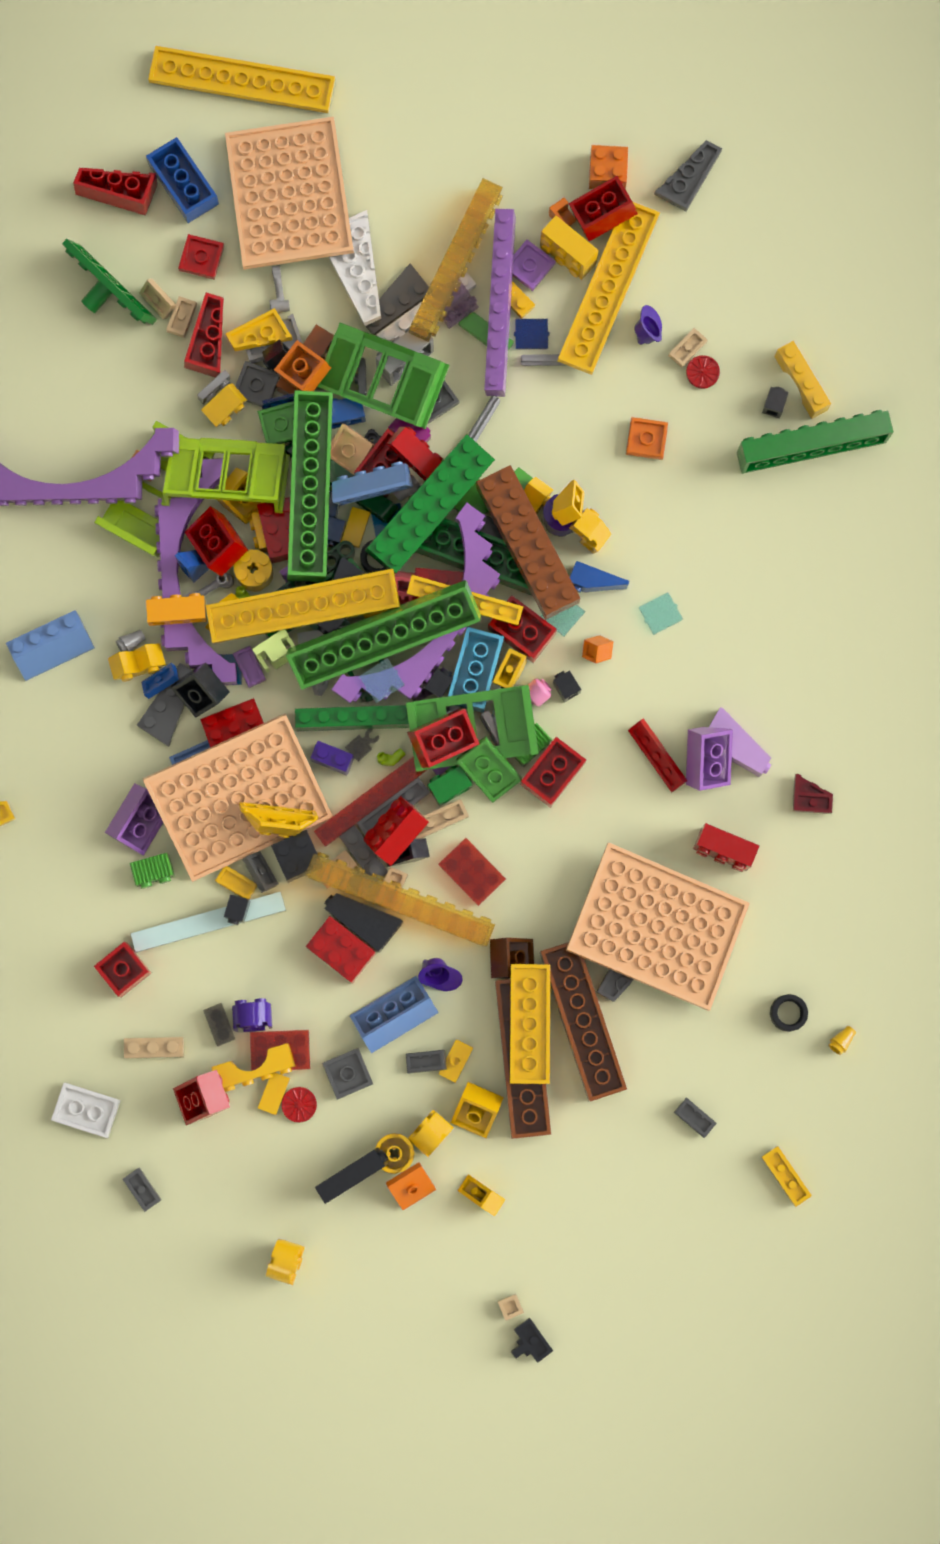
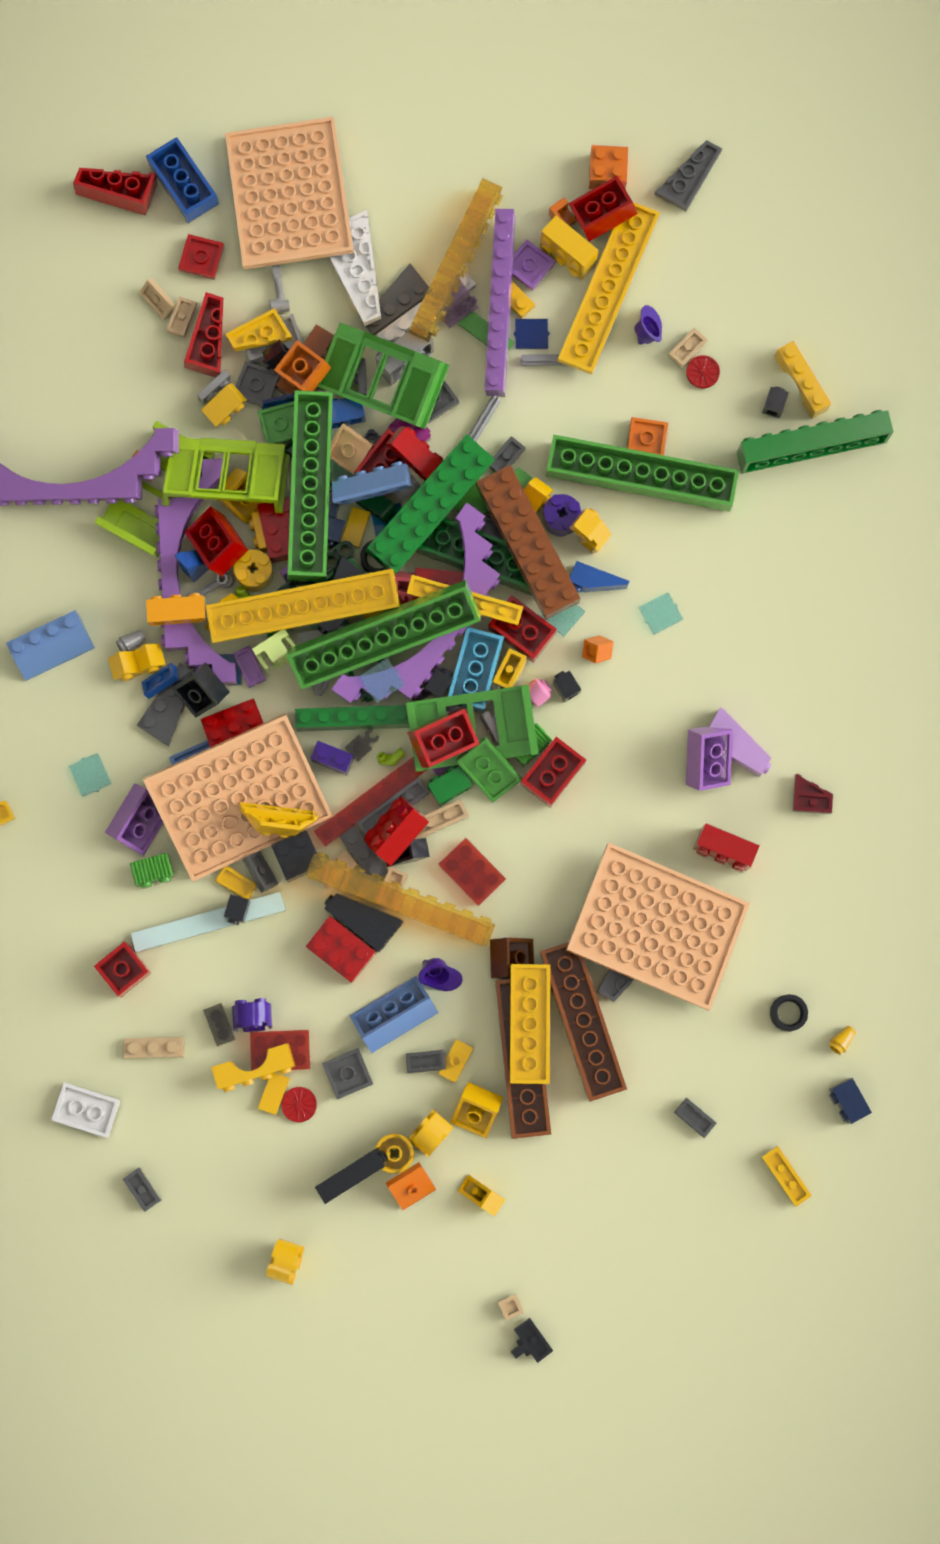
green plate [62,238,157,325] -> none
yellow plate [148,46,335,113] -> none
red brick [173,1070,230,1125] -> none
yellow slope [552,479,584,526] -> none
red plate [628,718,688,793] -> none
none -> clear light blue piece [69,753,112,797]
none -> dark grey plate [489,436,526,472]
none -> bright green brick [546,434,739,512]
none -> dark blue brick [829,1078,872,1124]

